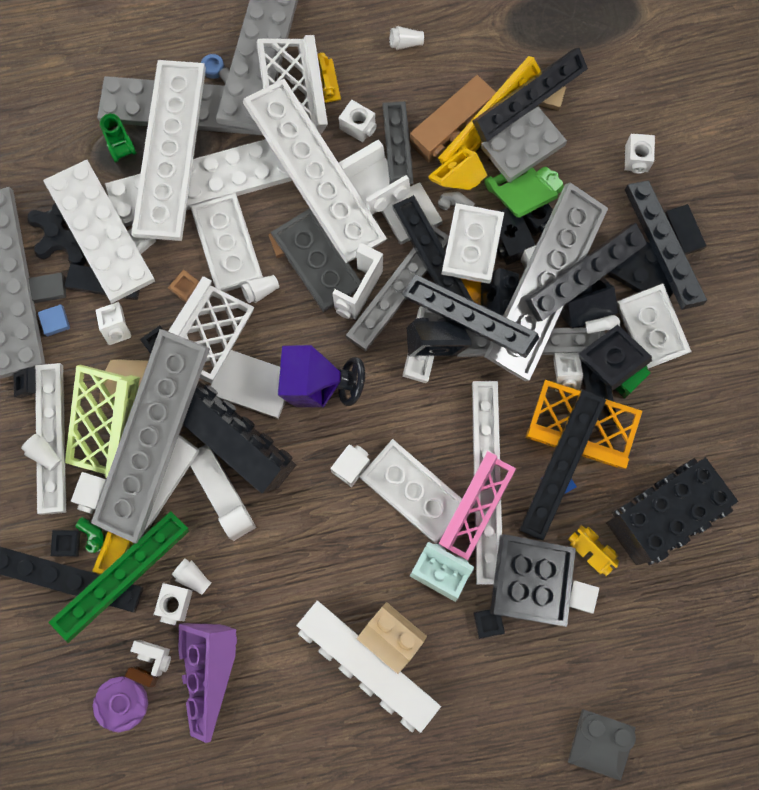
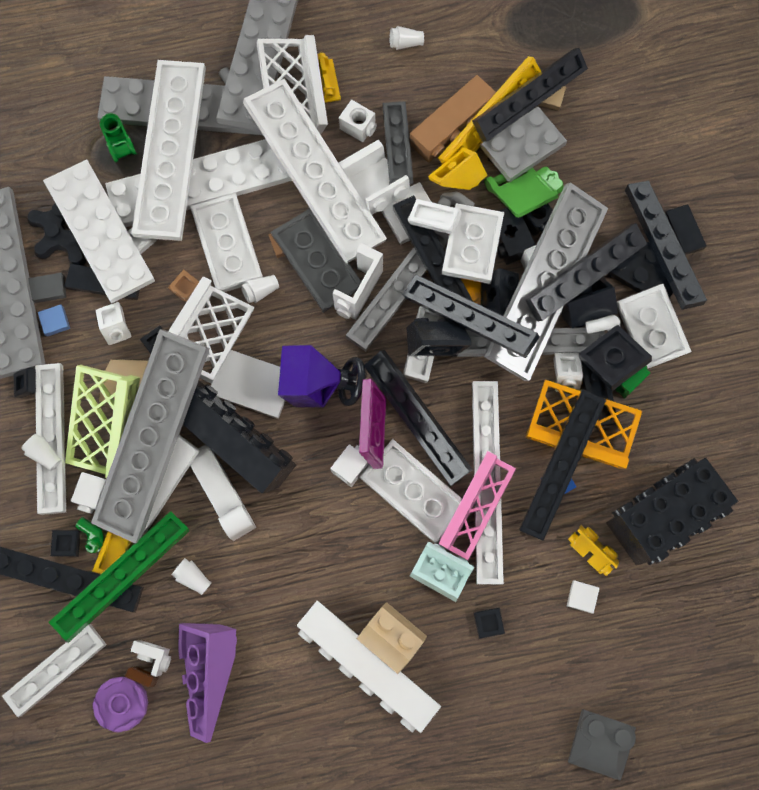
white brick [154,583,193,625] -> none
medium blue tile [201,54,225,79] -> none
plate [490,534,576,627] -> none
white brick [625,134,655,173] -> none
none -> white plate [2,624,107,717]
none -> magenta tile [359,379,386,469]
none -> black plate [364,350,473,486]
none -> white tile [408,199,462,235]

